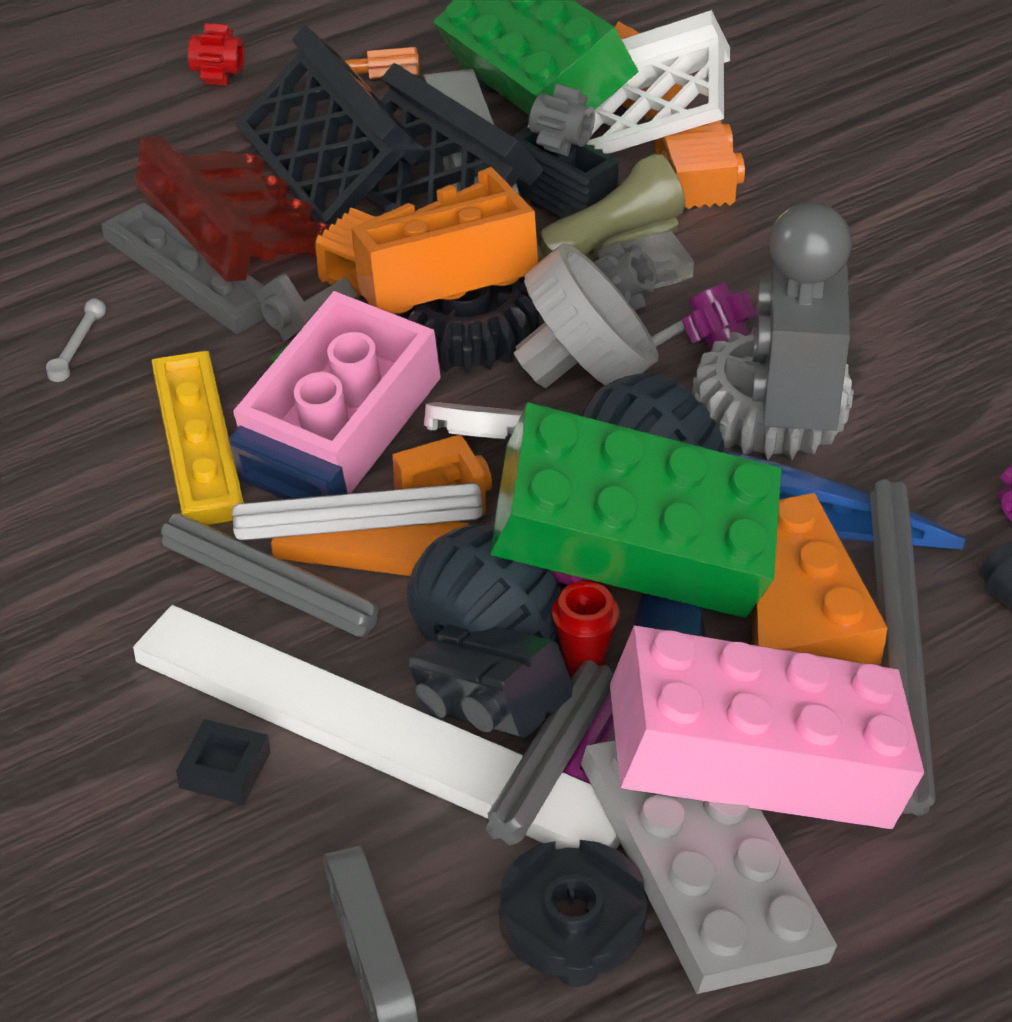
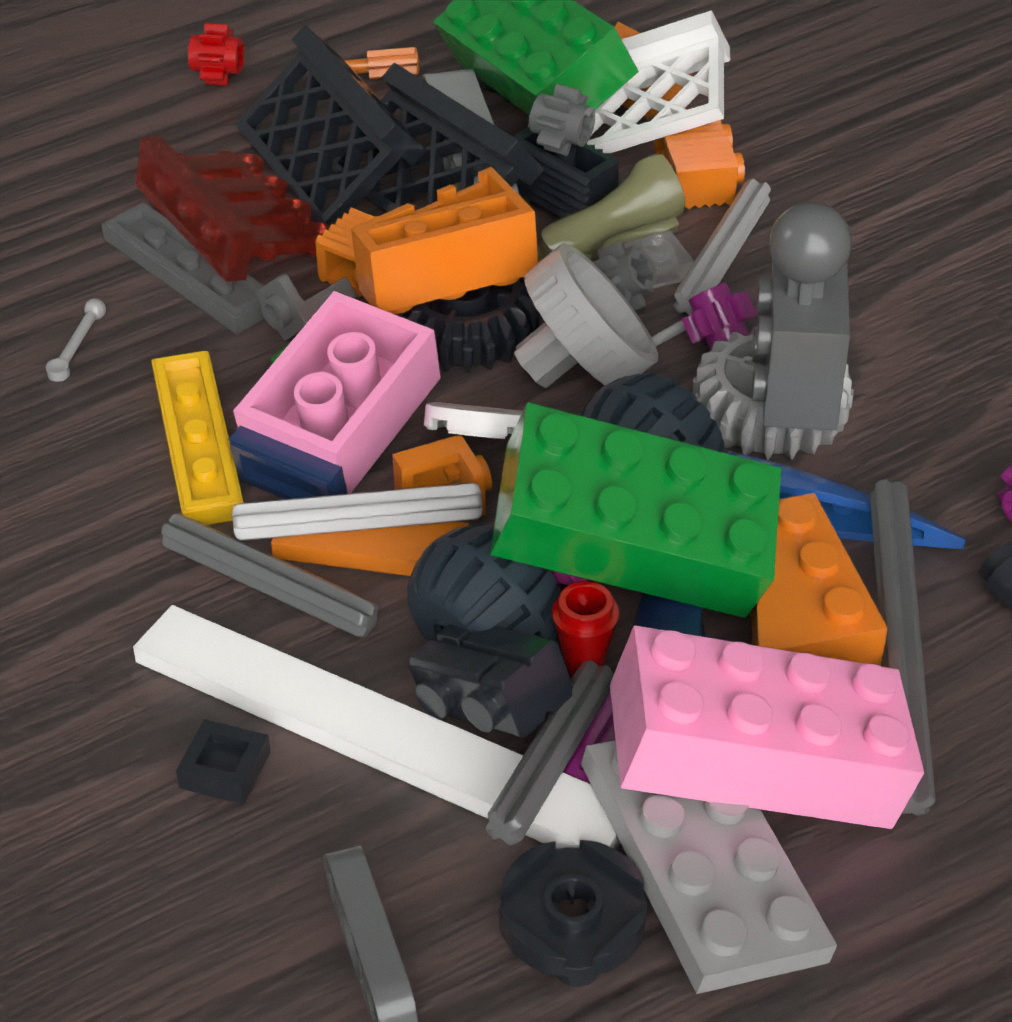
none -> light grey axle [673,178,771,315]

